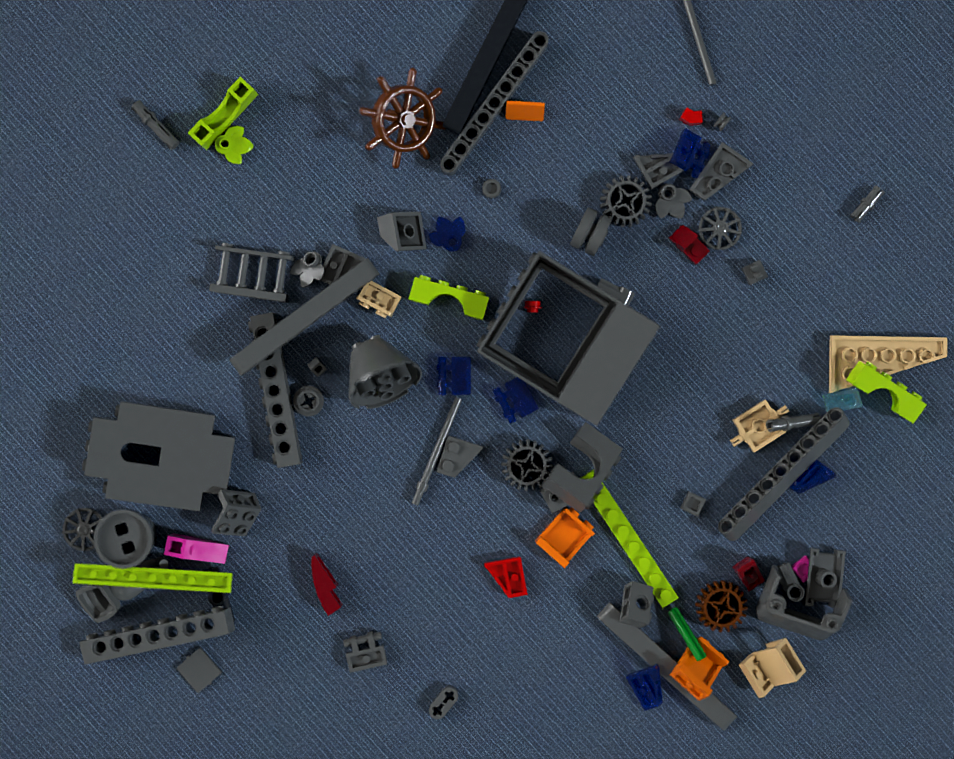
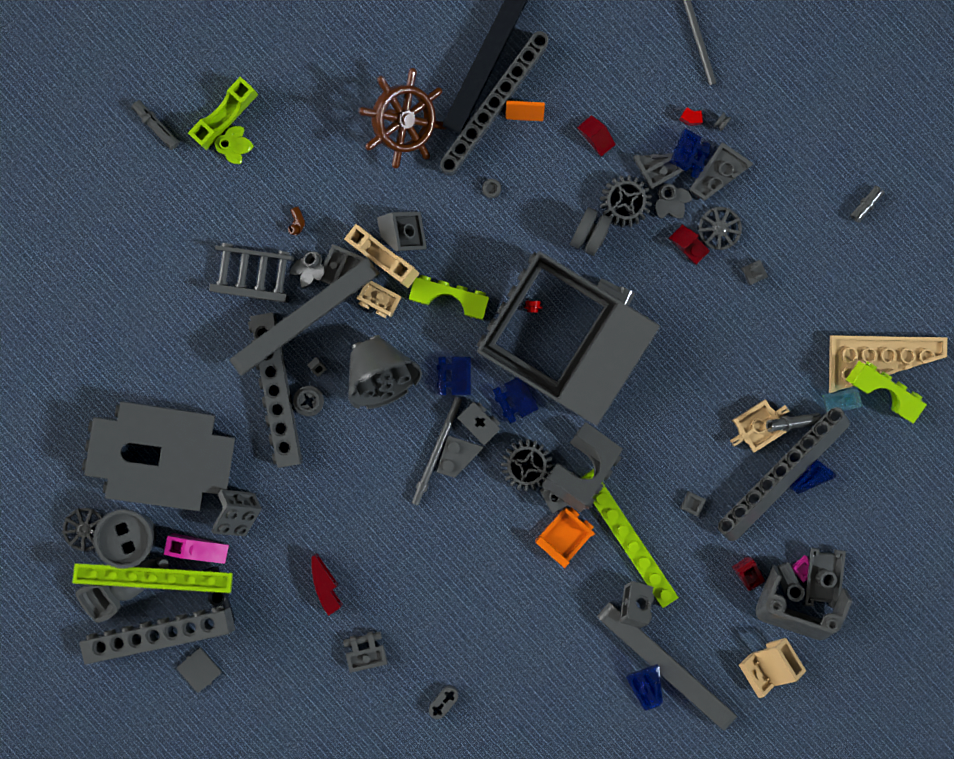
clear blue plate [429,216,465,252] -> none
red wing [484,556,528,598] -> none
green axle [668,607,707,661] -> none
orange panel [670,636,729,701] -> none
reddish brown gear [695,580,748,633] -> none
none -> reddish brown arm [288,207,305,235]
none -> tan arch [344,224,420,288]
none -> dark grey brick [457,402,501,445]
none -> dark red slope [577,115,616,157]

